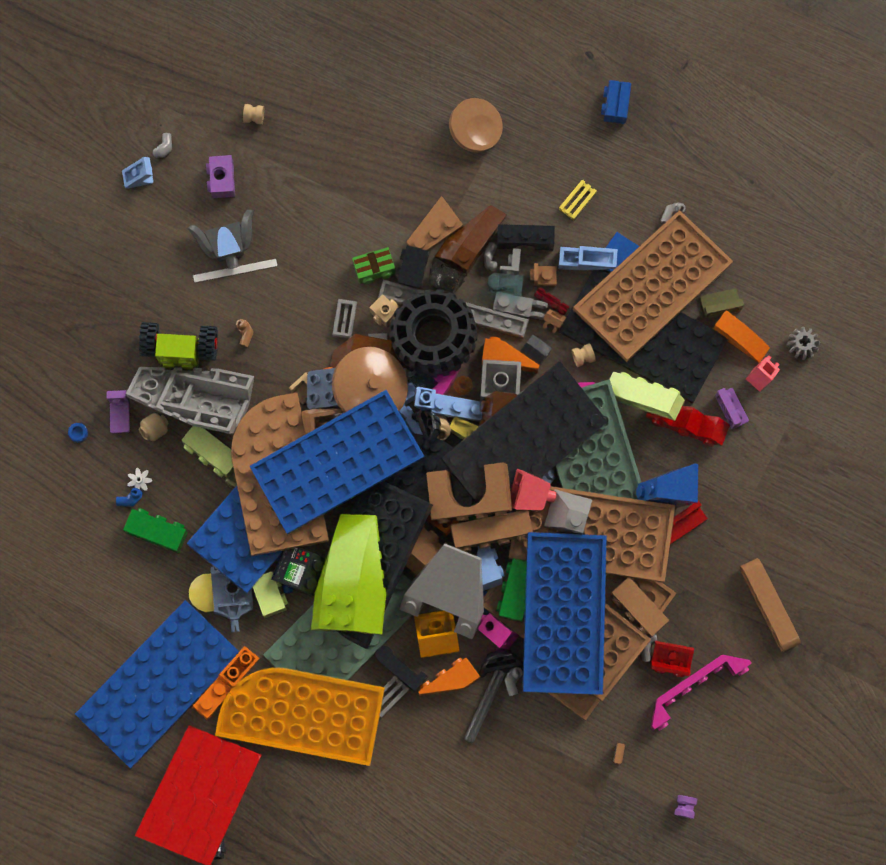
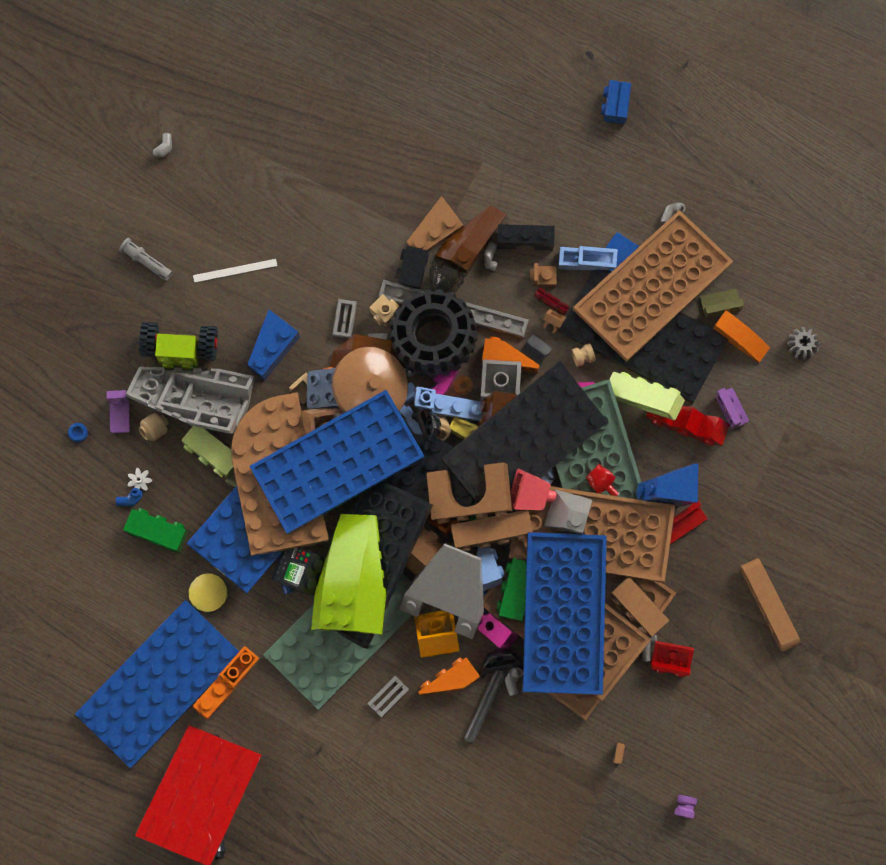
light blue slope [122,157,153,188] -> none
dark grey torso [187,210,254,269] -> none
medium lavender brick [206,155,235,198] -> none
sand blue plate [210,566,253,632] -> none
light orange plate [215,668,385,766] -> none
medium nougat arm [236,319,253,348] -> none
tan wheel [243,104,264,124] -> none
yellowish green brick [253,571,288,618] -> none
bright green brick [352,247,395,284] -> none
black leg [376,646,428,692] -> none
clear light blue slope [408,373,436,389] -> none
medium nougat piece [449,98,503,153] -> none
clear light blue leg [488,273,523,296] -> none
light grey hinge [493,292,548,320] -> none
light grey bracket [500,248,521,278] -> none
light yellow tile [559,180,597,221] -> none
dark pink slope [651,655,752,731] -> none
coral brick [746,355,780,392] -> none
none -> light grey pin [119,238,173,281]
none -> blue wedge [248,310,300,381]
none -> red piece [585,464,619,496]

